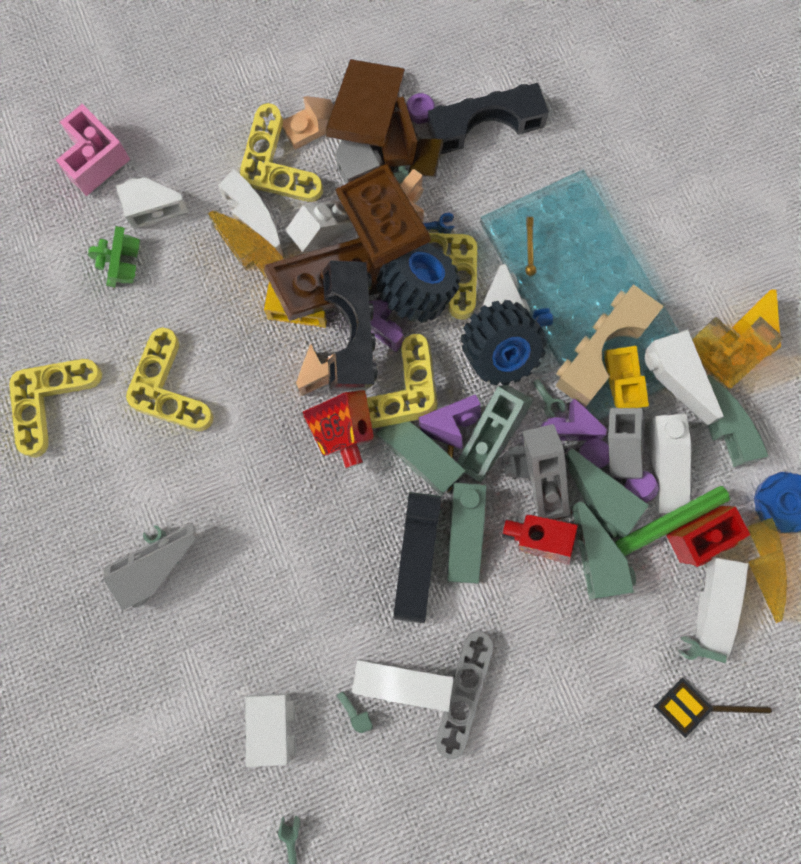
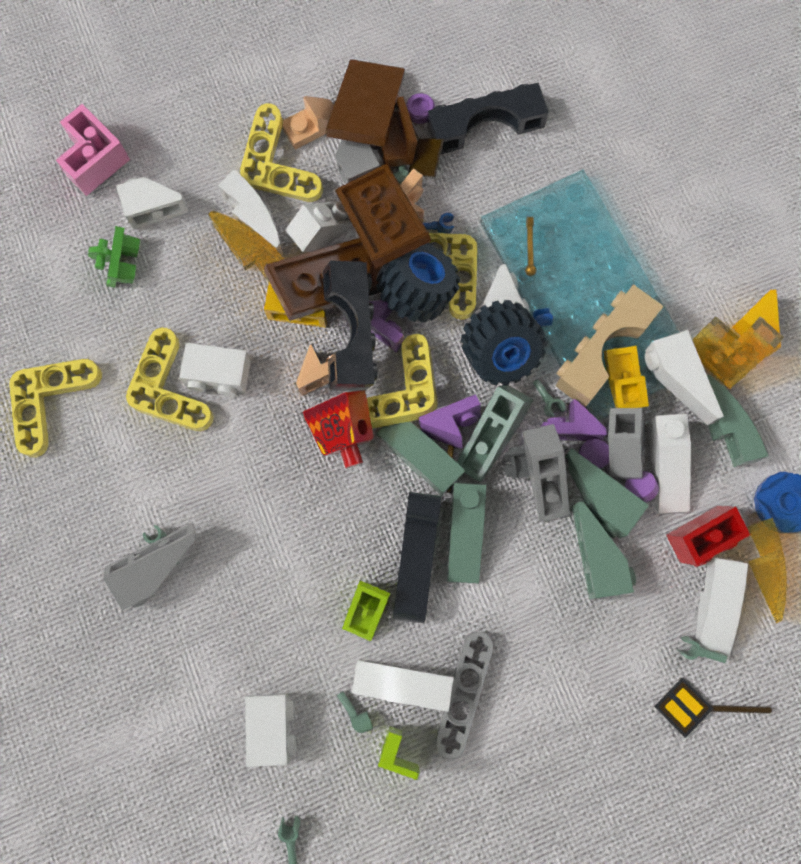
red torso [502,514,578,565] -> none
bright green axle [614,486,730,556] -> none
none -> white brick [179,343,251,396]
none -> lime slope [342,580,391,641]
none -> lime panel [378,726,420,780]

